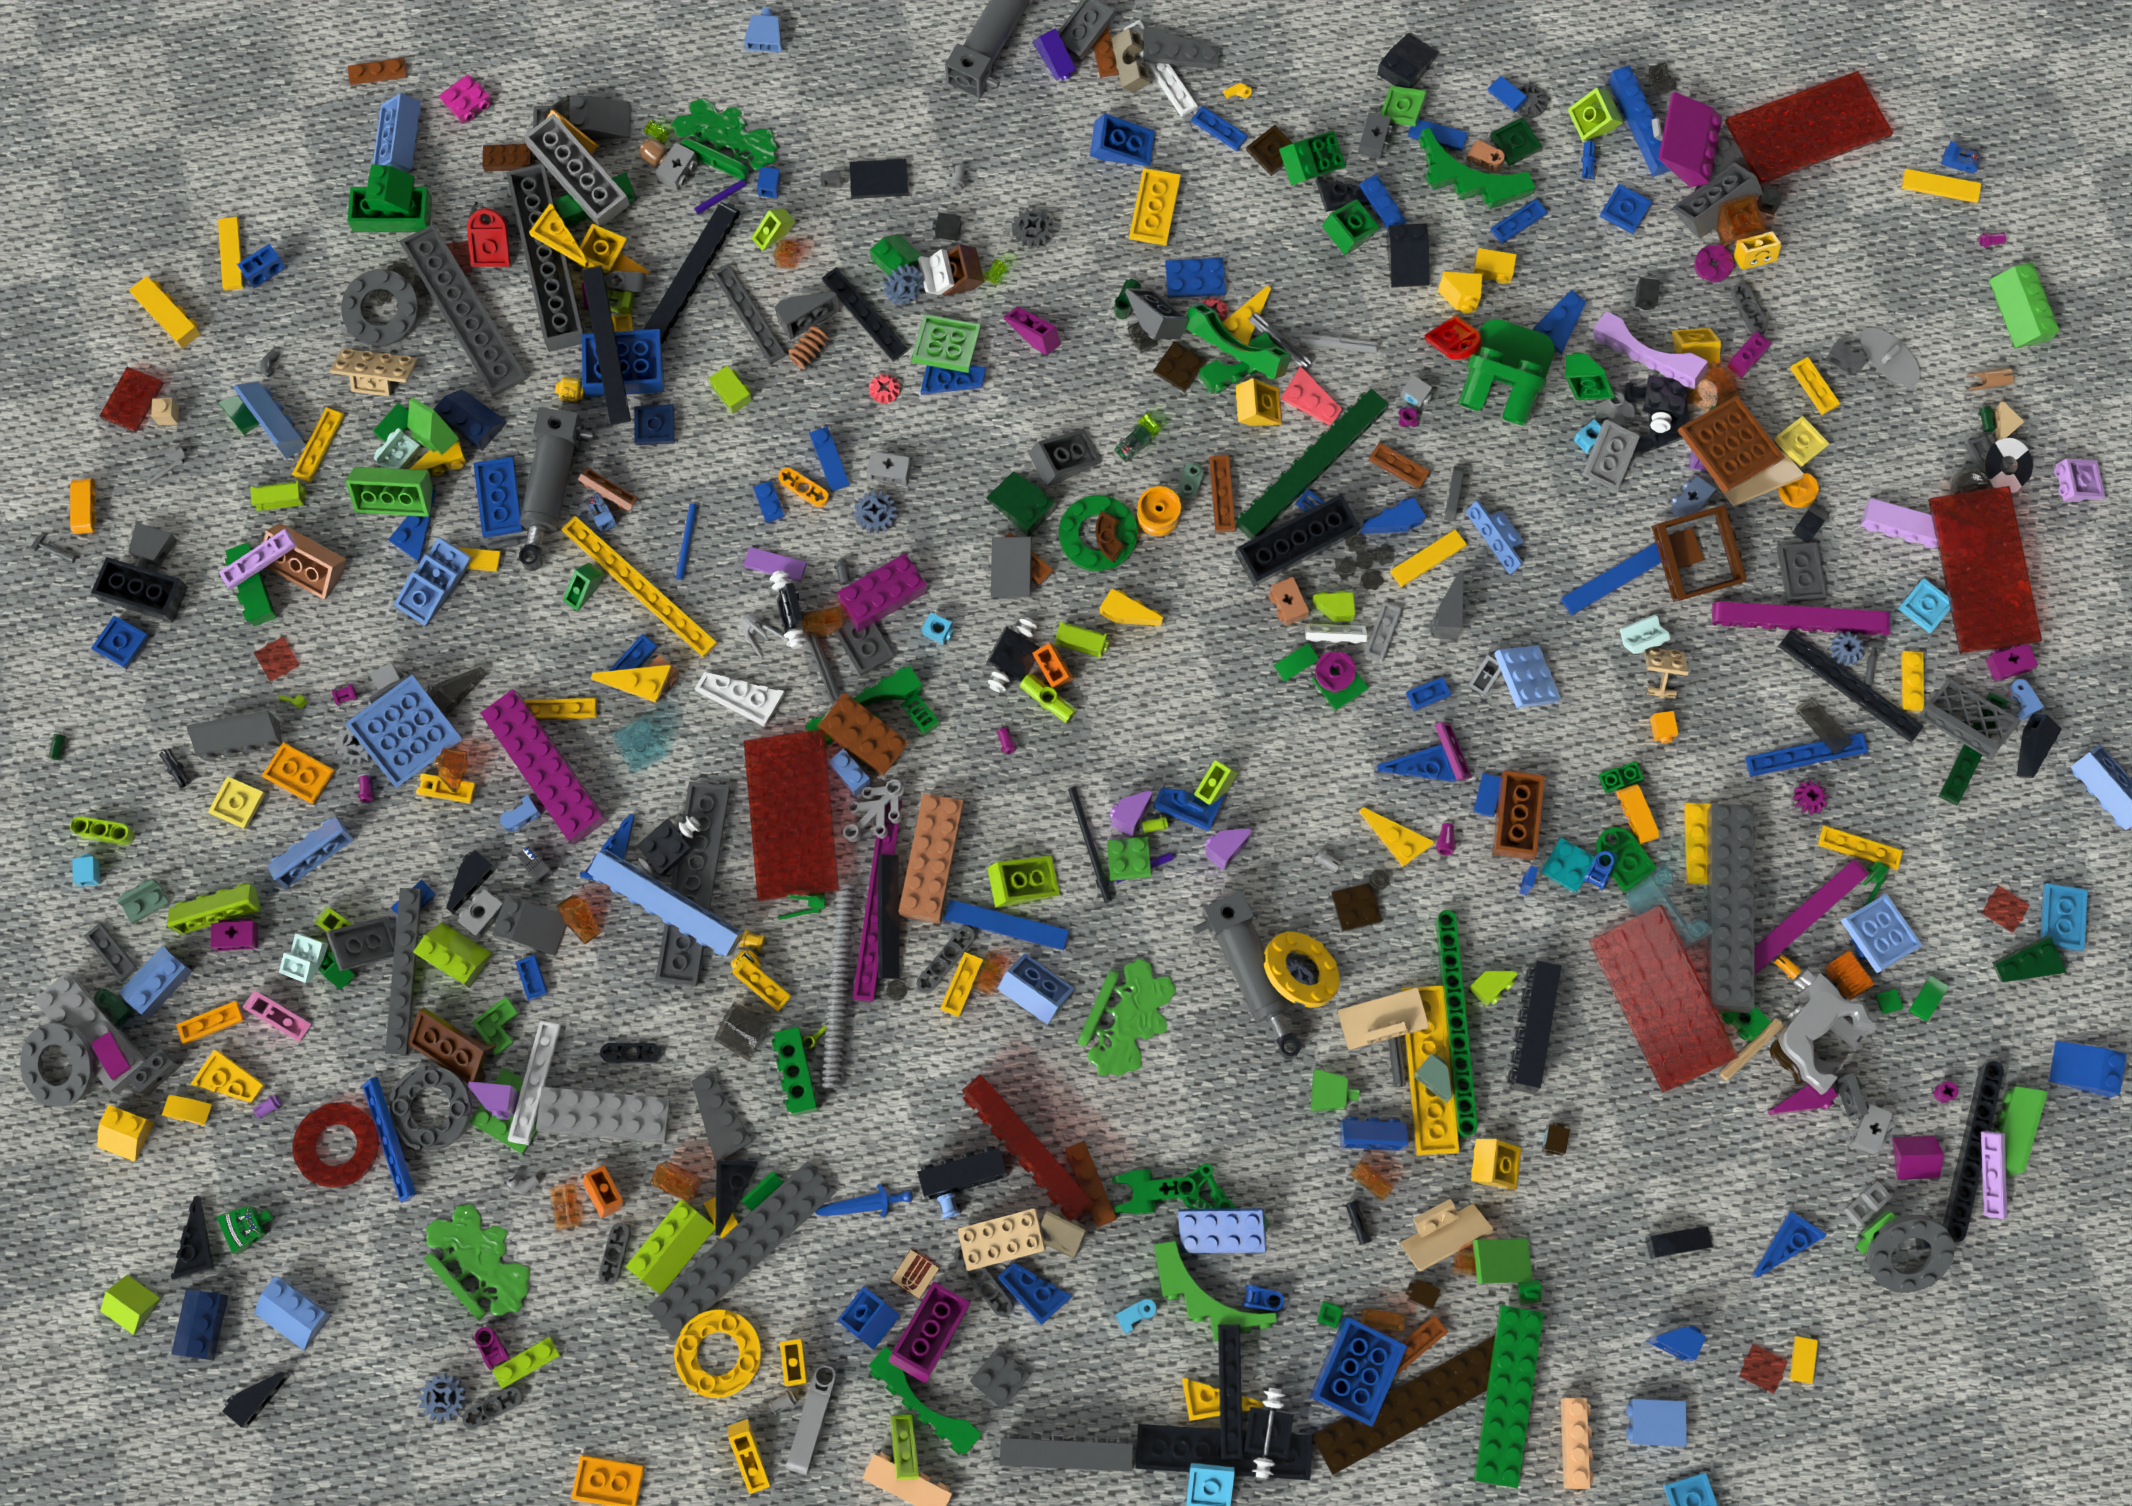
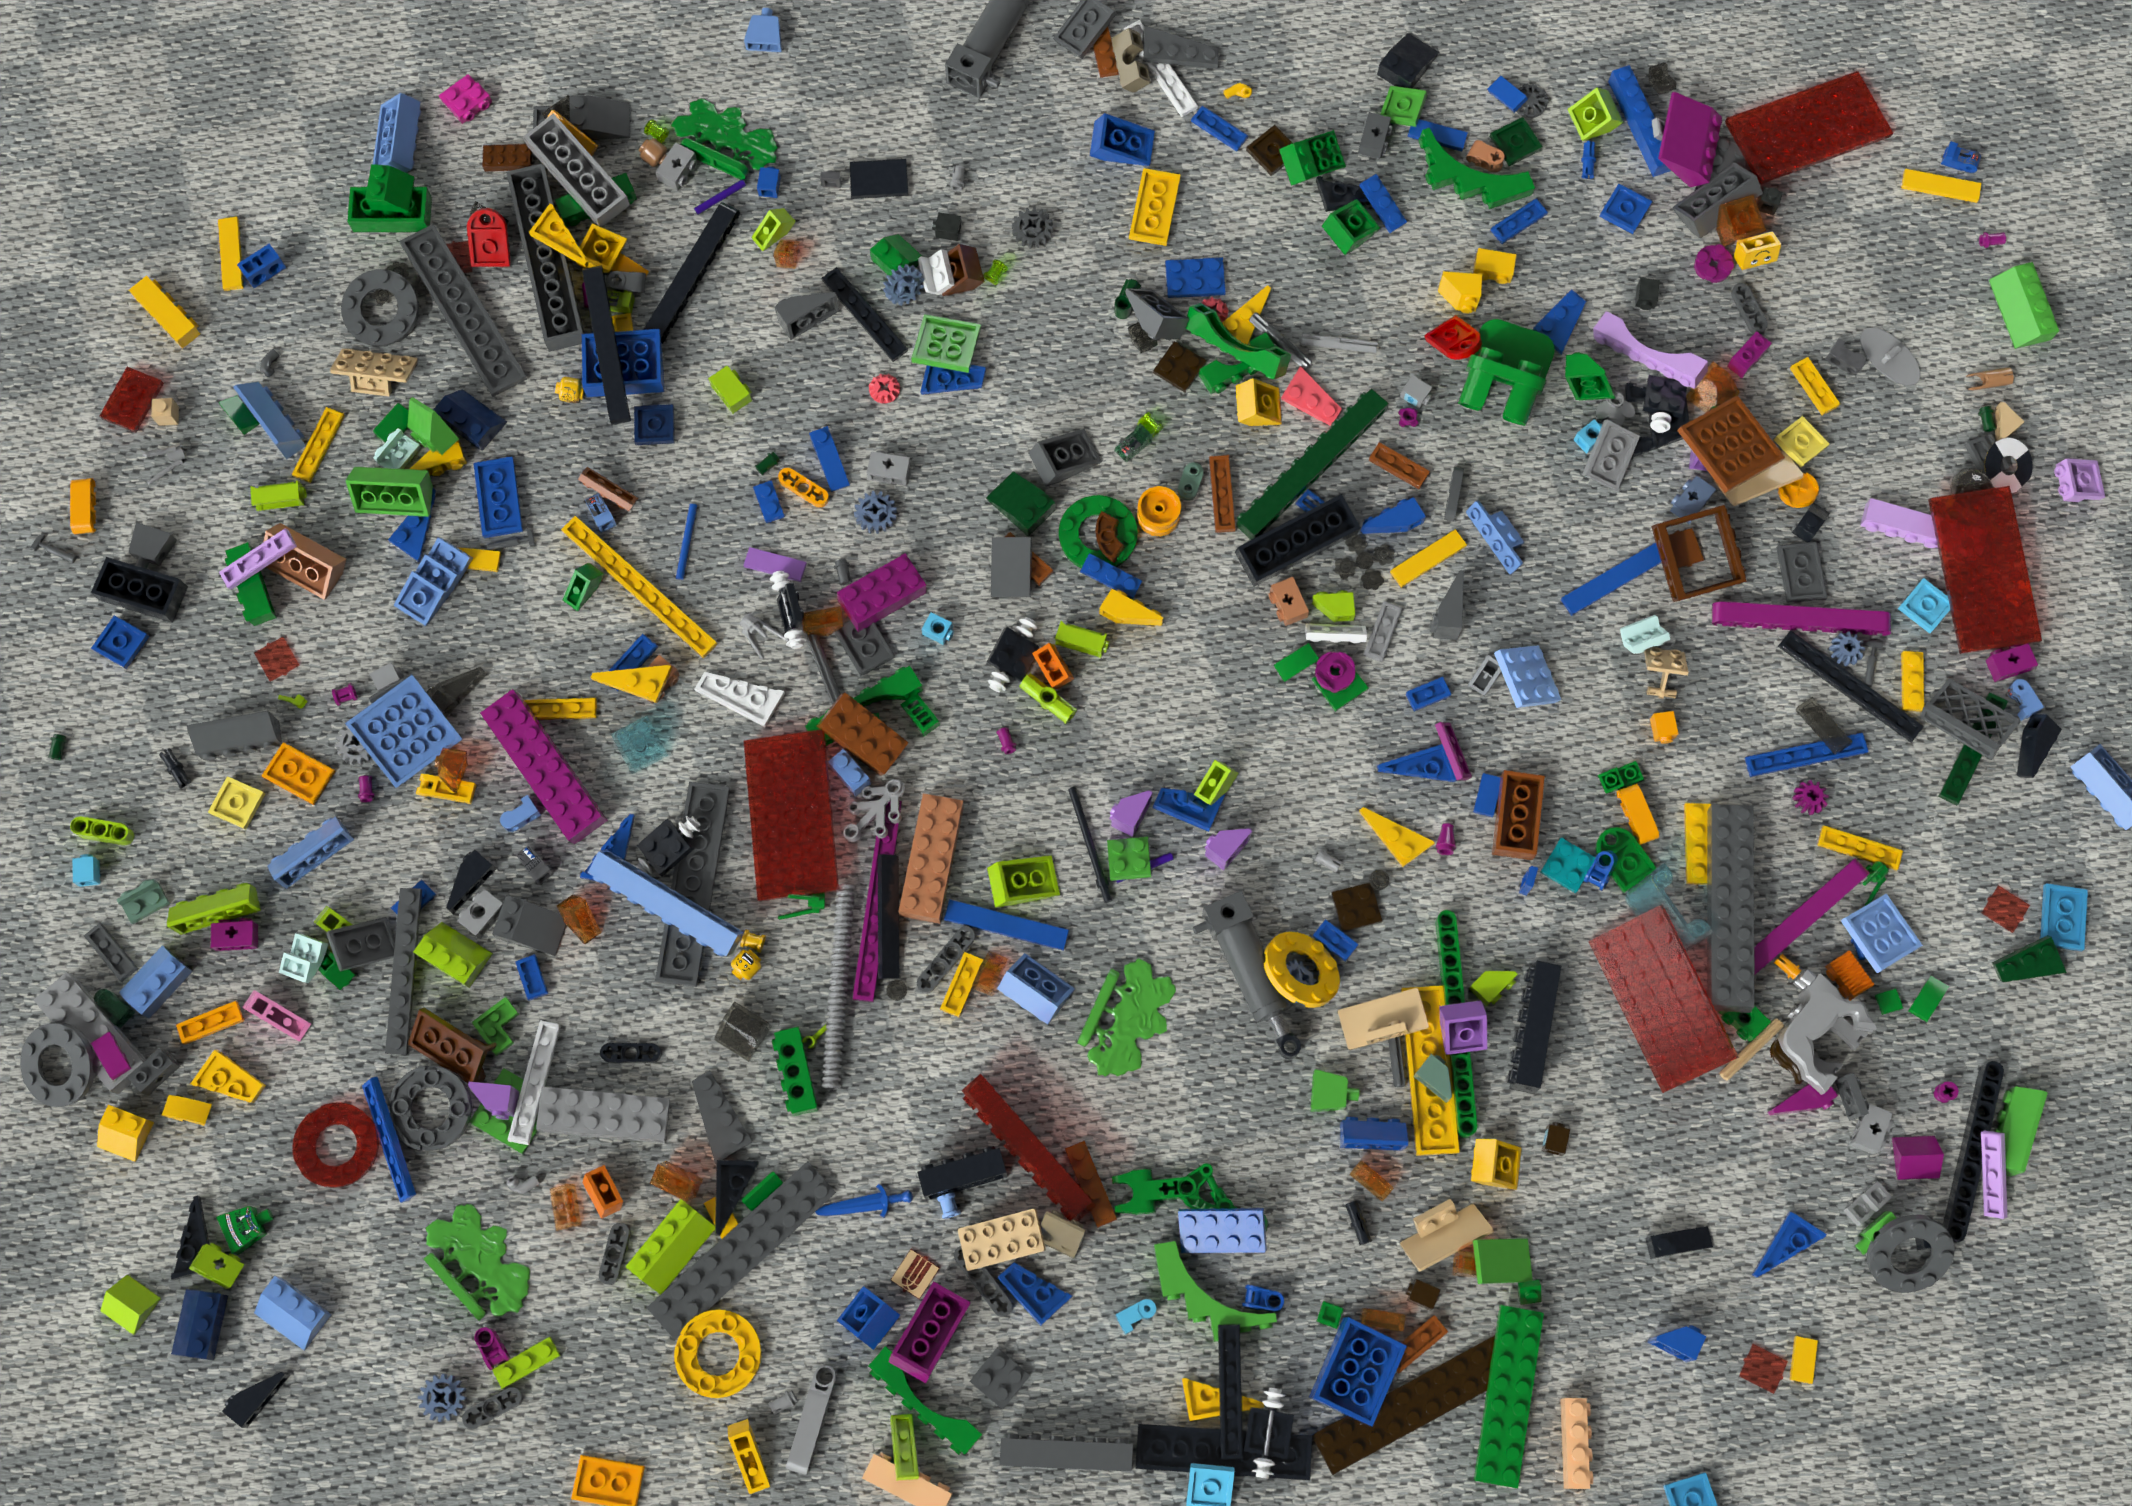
medium lavender pin [253,1094,282,1119] -> none
dark orange plate [348,58,407,85] -> none
dark grey piece [519,407,595,571] -> none
dark grey tile [712,264,787,365] -> none
yellow tile [731,956,791,1012] -> none
yellow brick [780,1339,809,1387] -> none
nougat piece [789,326,829,370] -> none
magenta slope [1004,306,1061,355] -> none
dark purple slope [1032,28,1076,81] -> none
lime pin [1142,815,1168,834] -> none
black slope [1386,223,1430,288] -> none
medium blue brick [1626,1399,1687,1447] -> none
yellow slope [1672,328,1721,366] -> none
blue slope [2049,1041,2127,1098] -> none
none -> lime brick [189,1243,244,1289]
none -> dark green pin [754,452,780,476]
none -> blue plate [1080,553,1142,599]
none -> blue plate [1312,919,1358,962]
none -> medium lavender slope [1439,1001,1487,1055]

